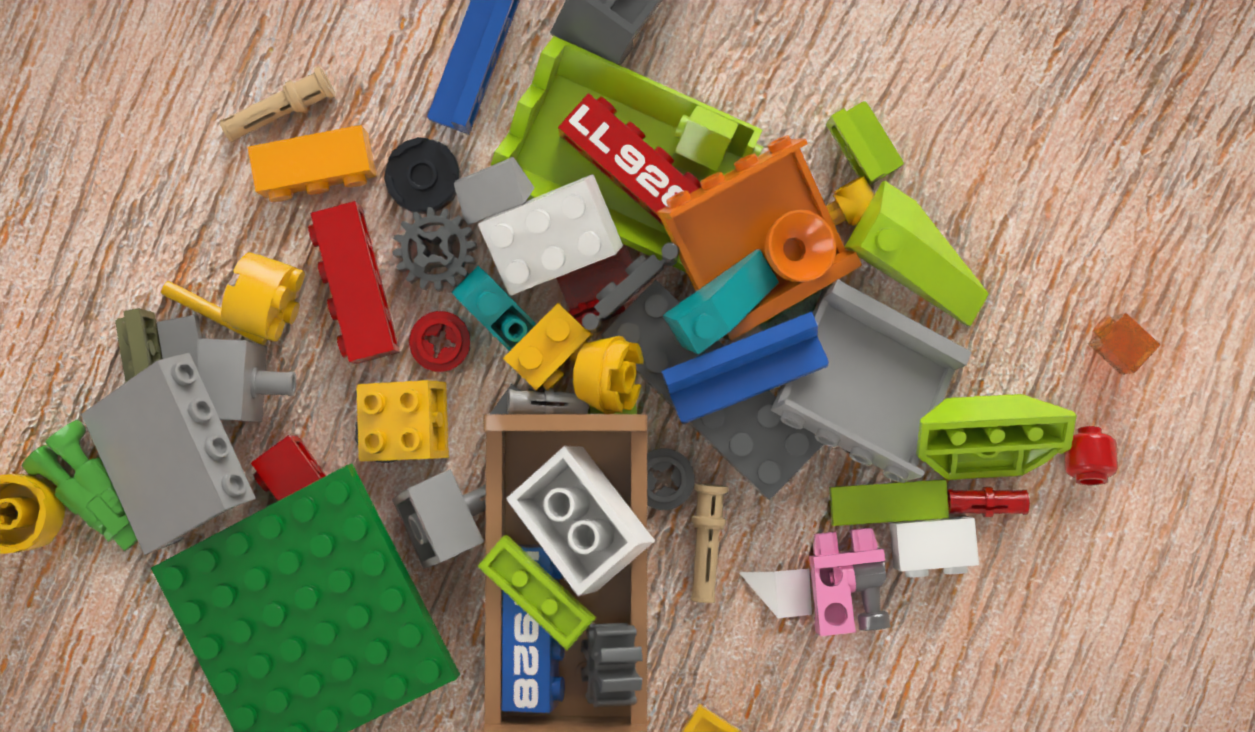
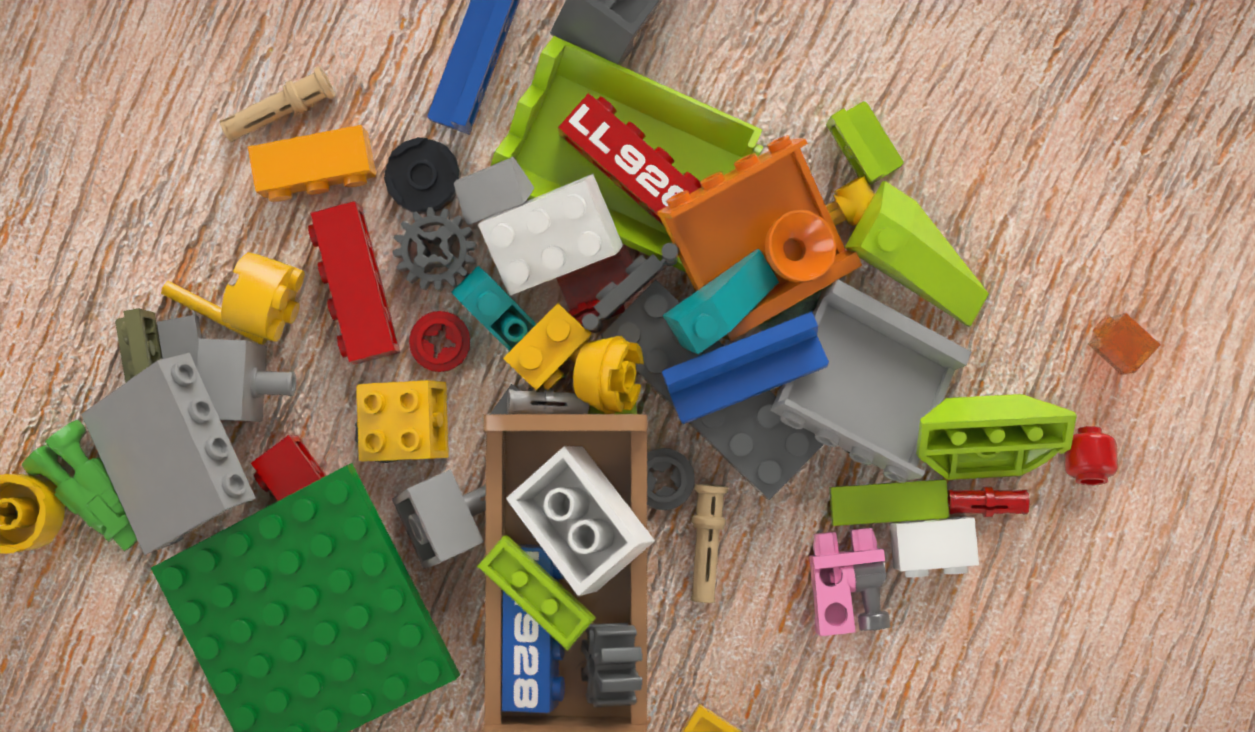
lime brick [674,105,739,171] -> none
white sticker [739,568,812,618] -> none

